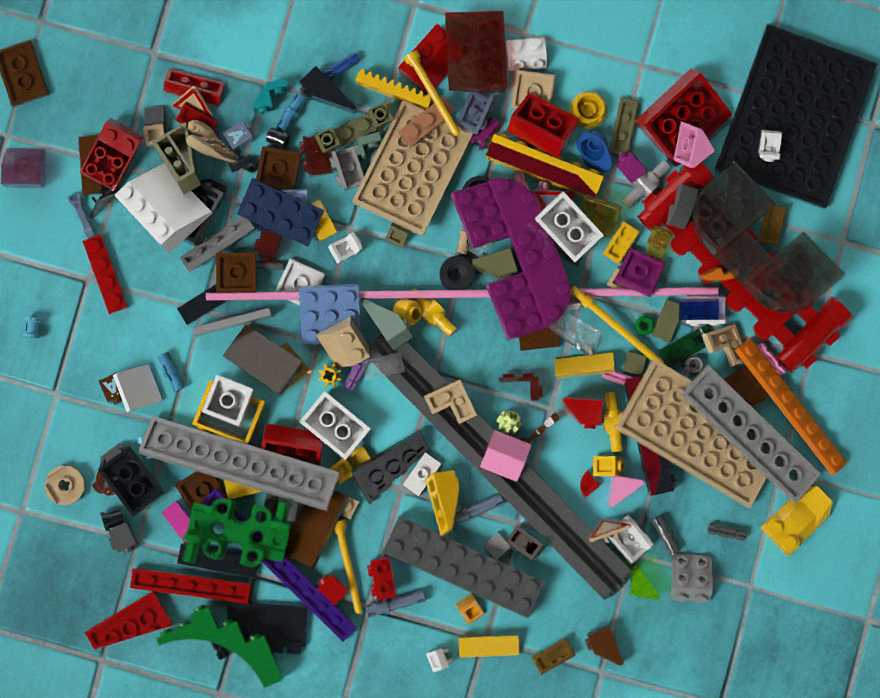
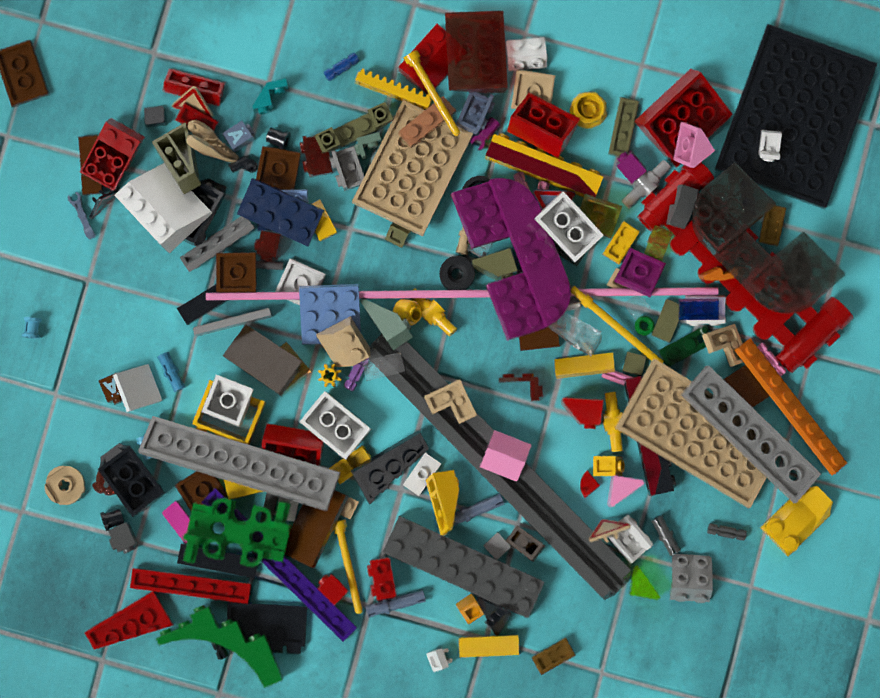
clear pink slope [1,148,45,188] -> none
red plate [82,234,128,315] -> none
tan plate [143,124,165,147] -> none
dark azure pin [275,93,307,132] -> none
black slope [299,66,357,114] -> none
white bracket [328,232,363,264] -> none
yellowish green gear [496,410,522,435] -> none
reddish brown piece [520,413,559,444] -> none
blue piece [576,129,612,174] -> none
reddish brown slope [585,626,624,666] -> none
light grey plate [685,356,704,375] -> none
none -> black piece [477,597,512,636]

